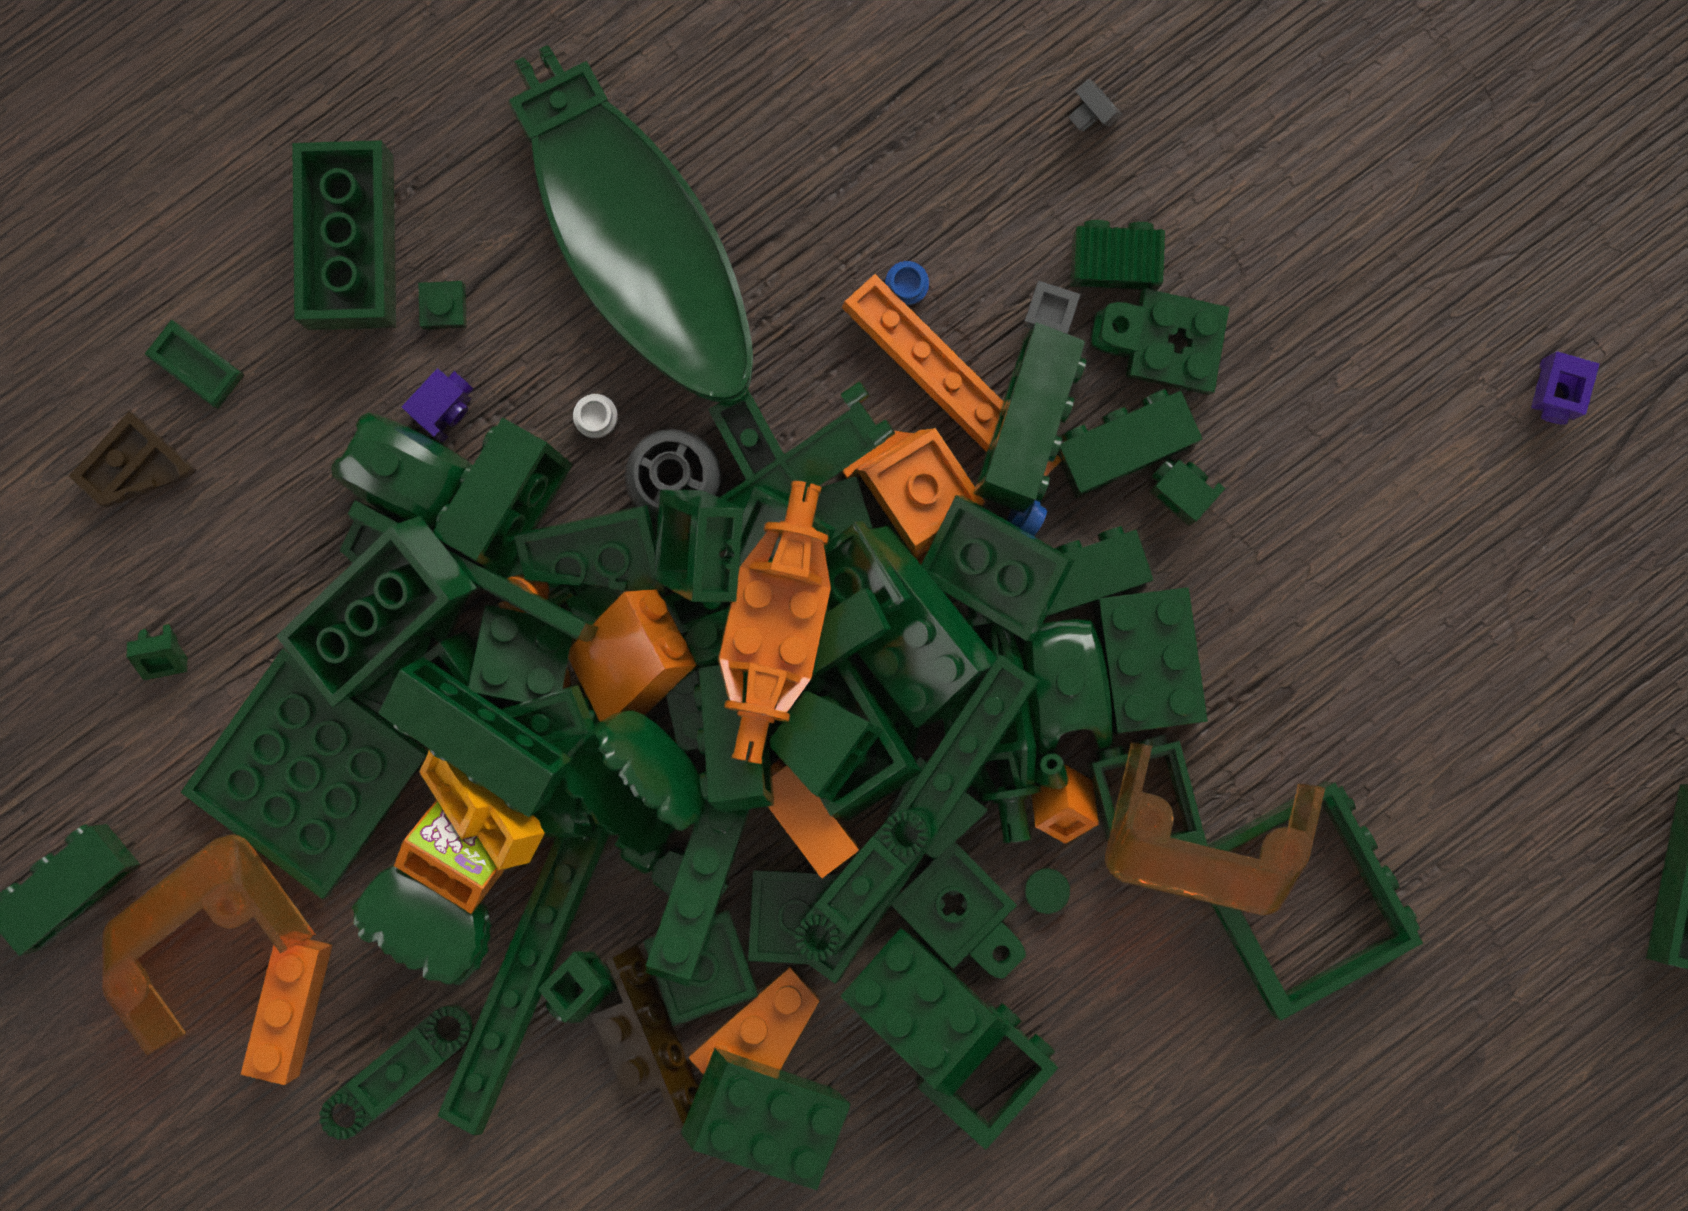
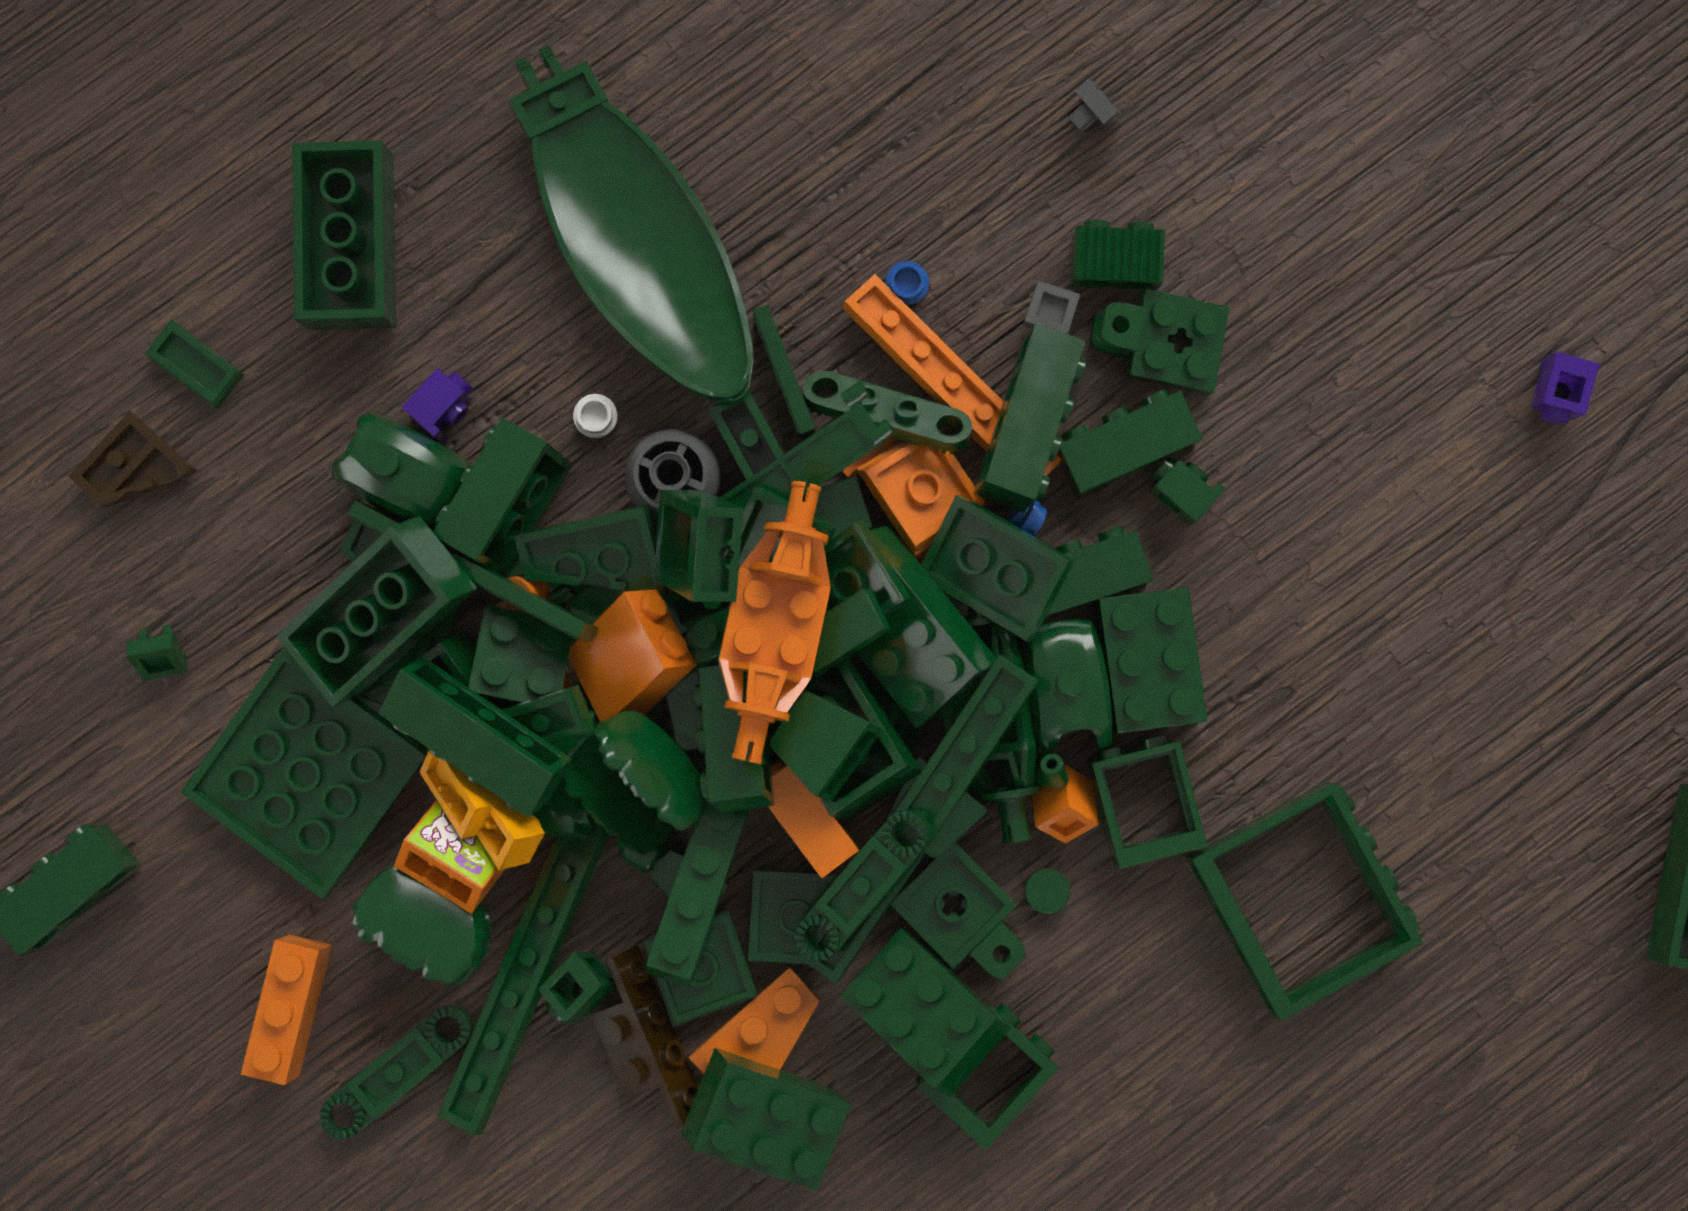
clear orange windscreen [102,835,315,1056] -> none
dark green plate [418,281,467,330] -> none
clear orange windscreen [1105,743,1325,915] -> none
none -> dark green tile [752,305,816,440]
none -> dark green plate [803,371,972,454]

